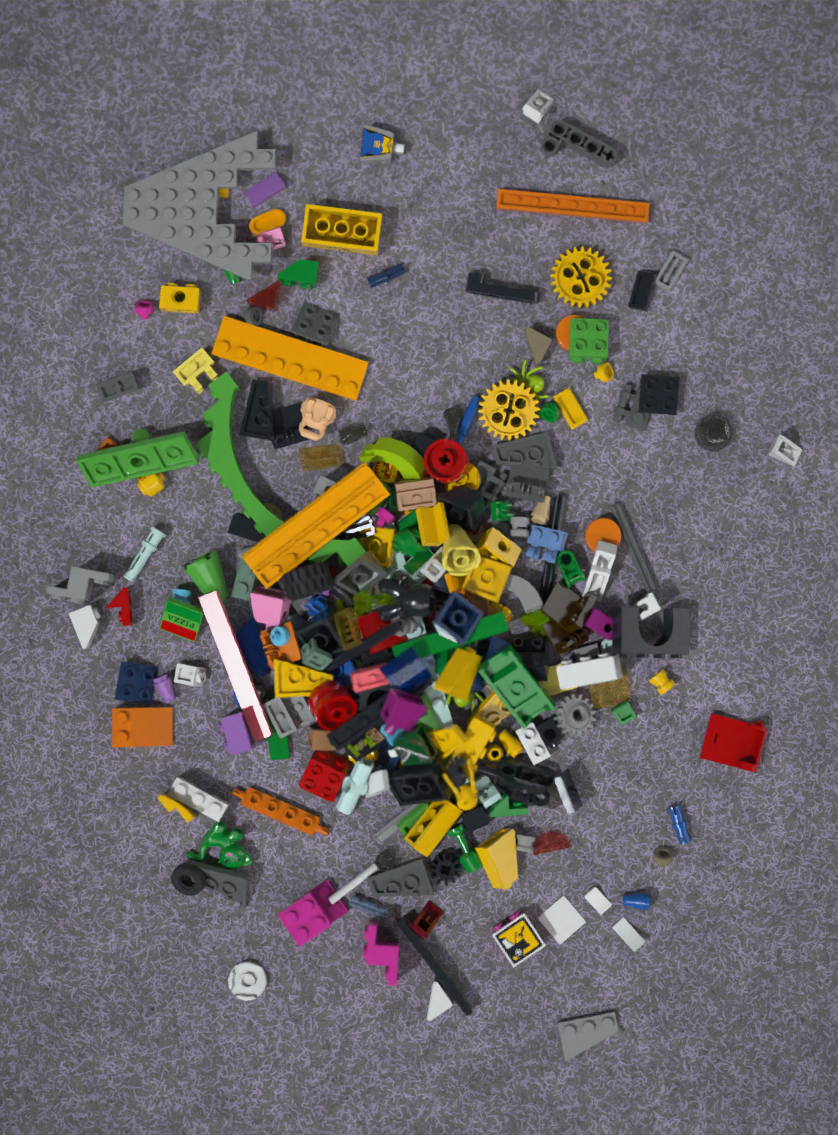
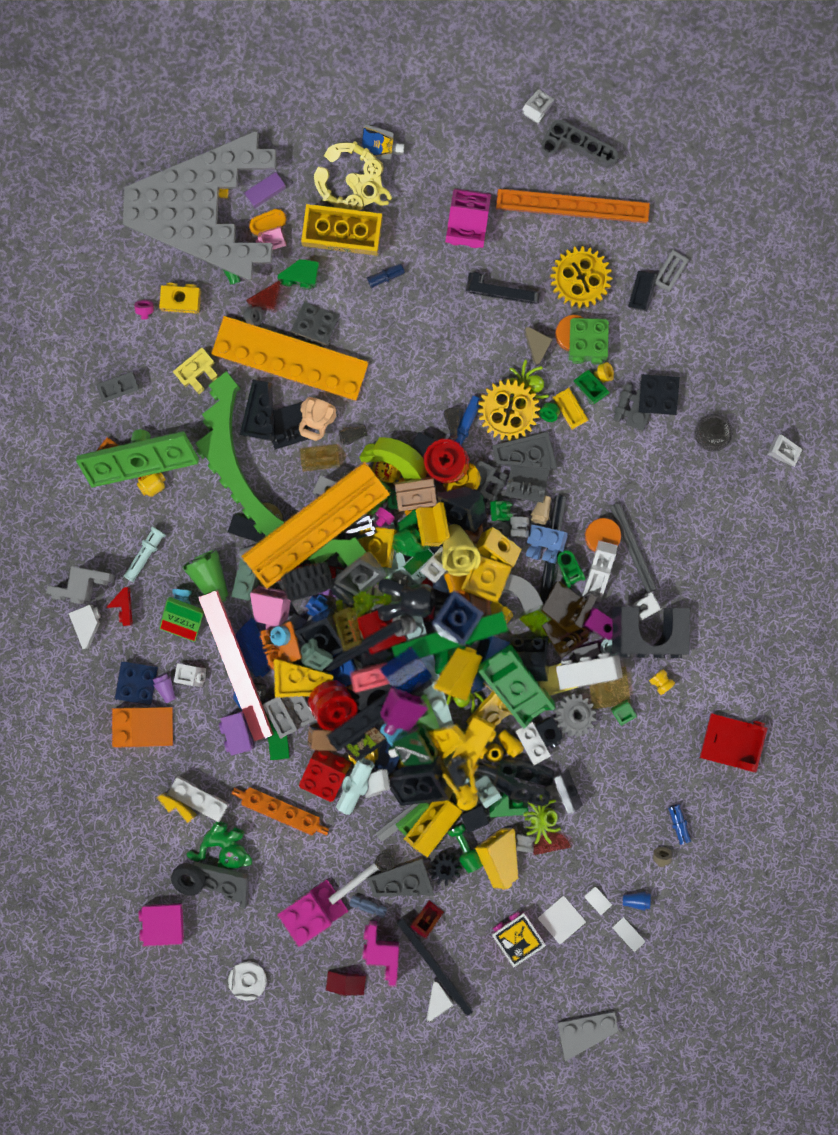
none -> dark pink piece [139,903,184,946]
none -> light yellow piece [314,141,392,211]
none -> dark red slope [326,971,366,996]
none -> dark pink bracket [445,189,491,248]
none -> lime animal [523,795,561,844]
none -> green slope [573,370,609,405]

